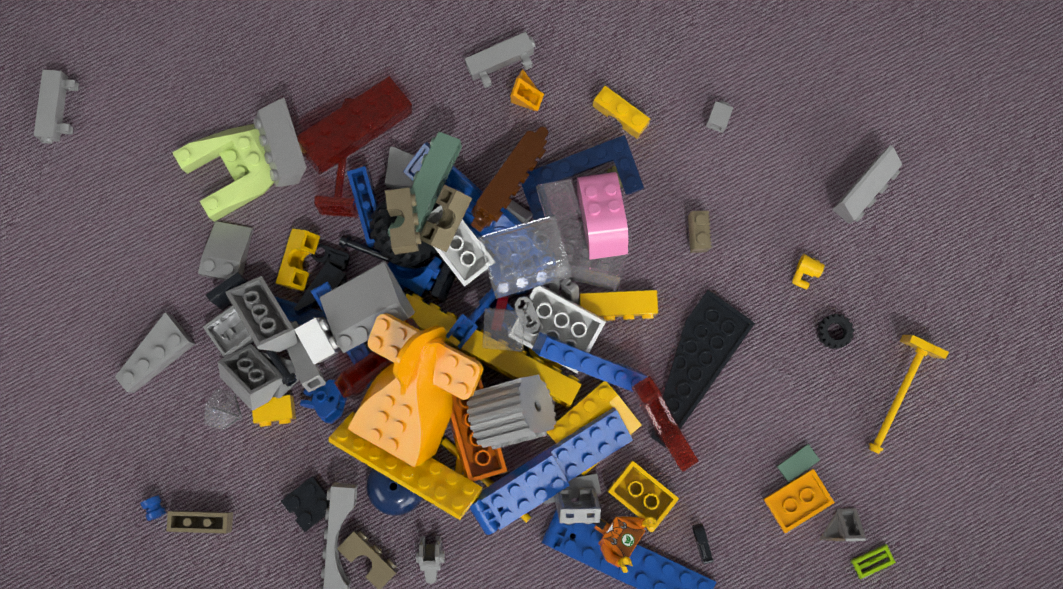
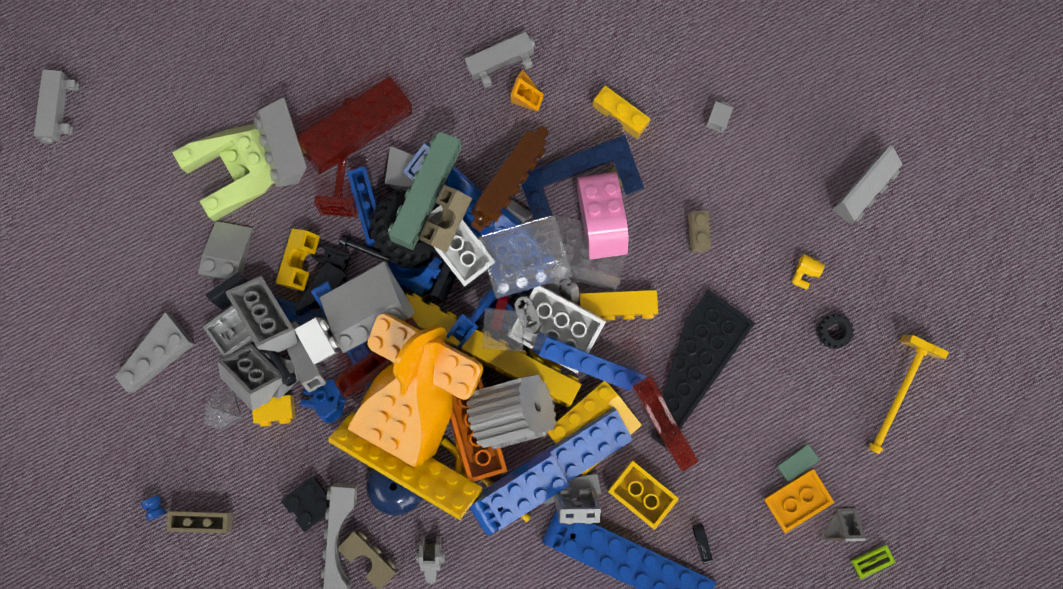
dark tan arch [385,187,421,255] -> none
clear tile [536,179,581,223] -> none
torso [594,516,657,573] -> none

